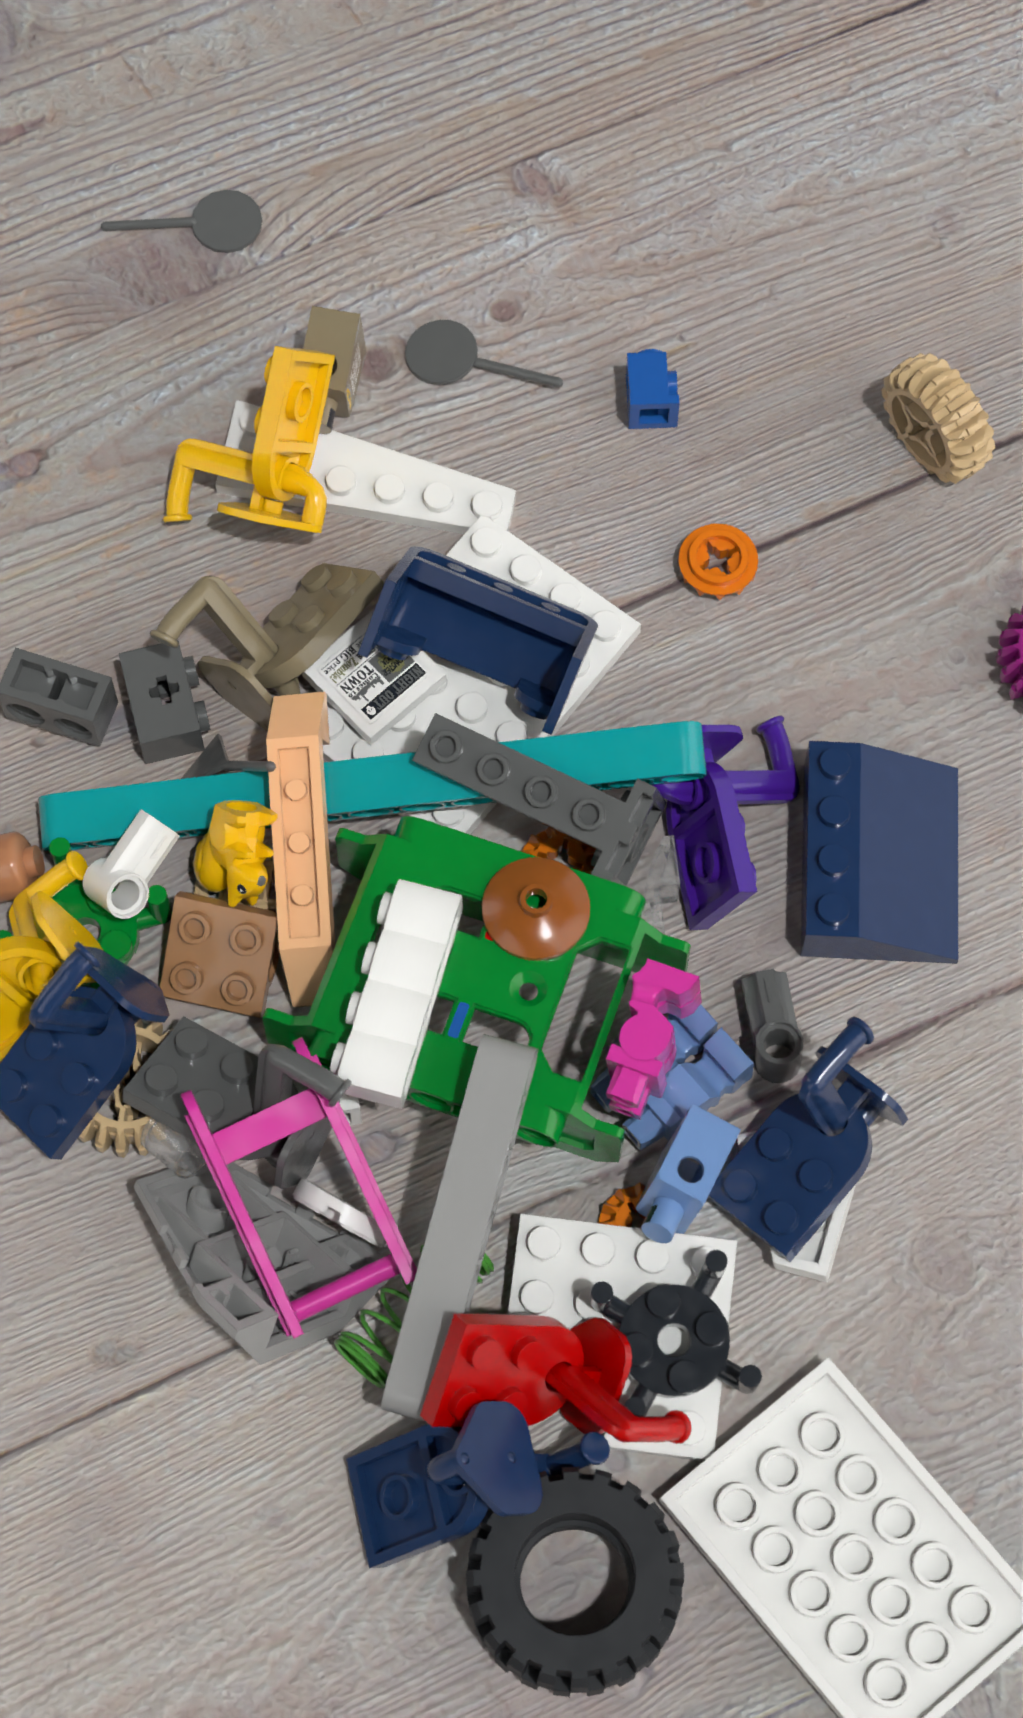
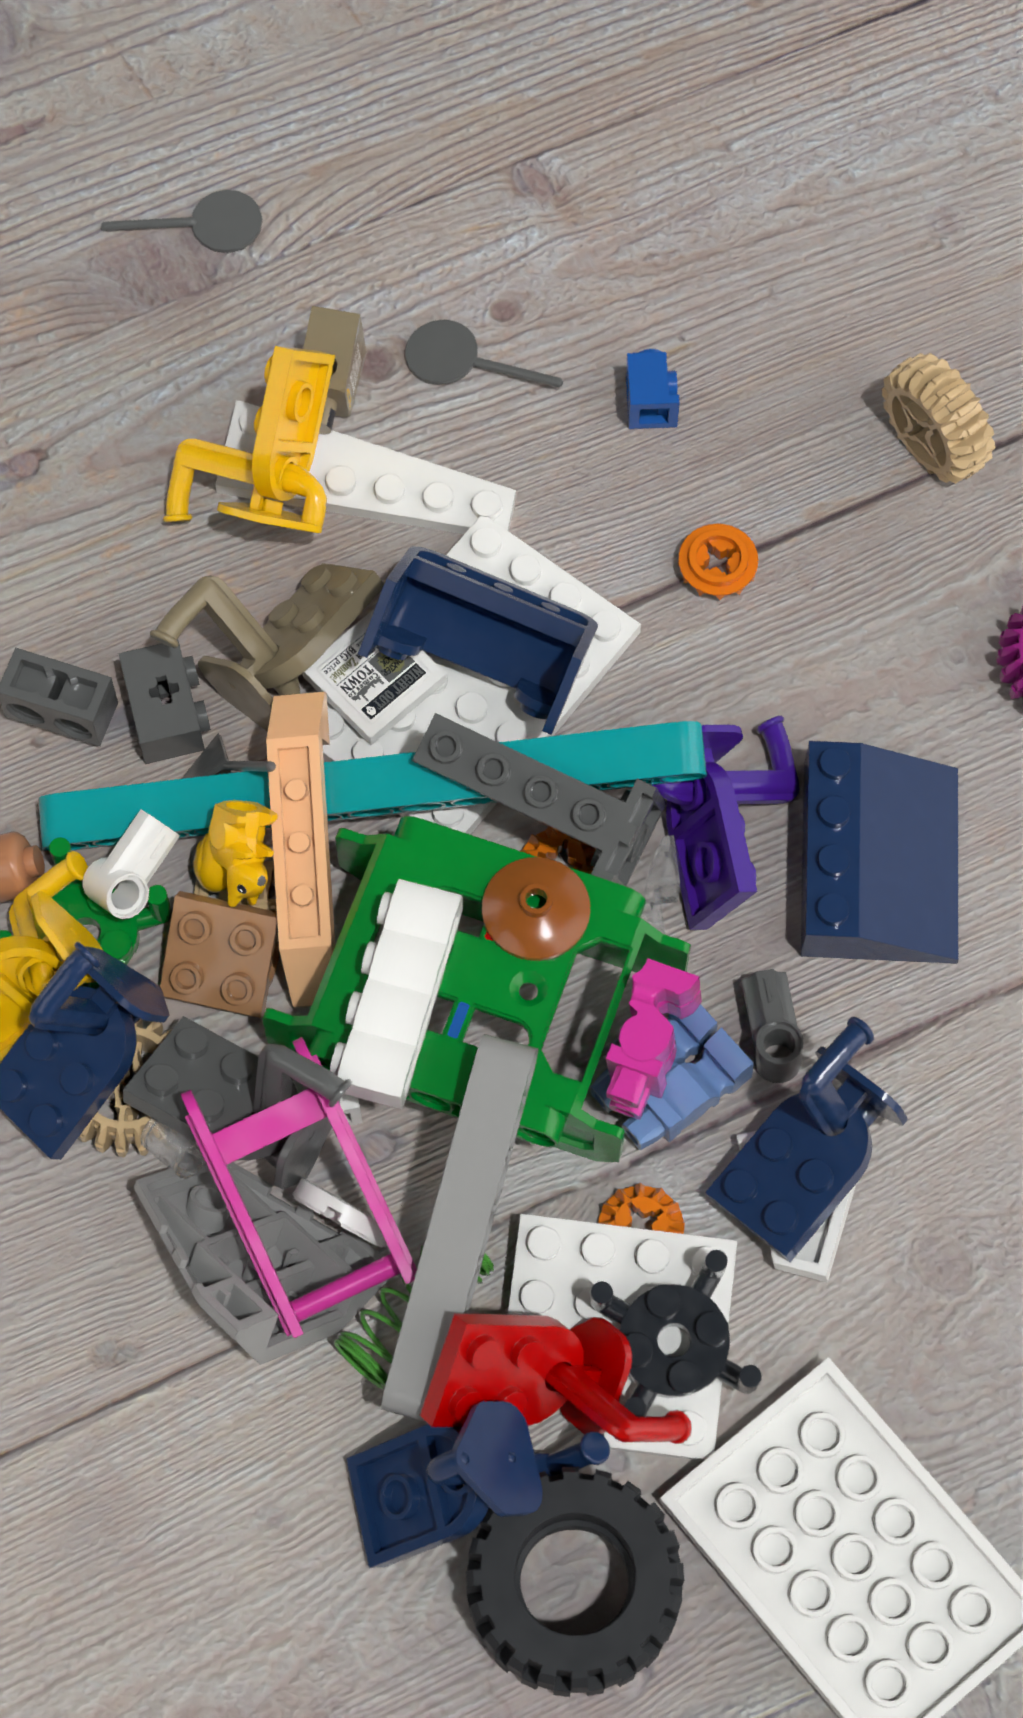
medium blue torso [636,1104,741,1243] -> none

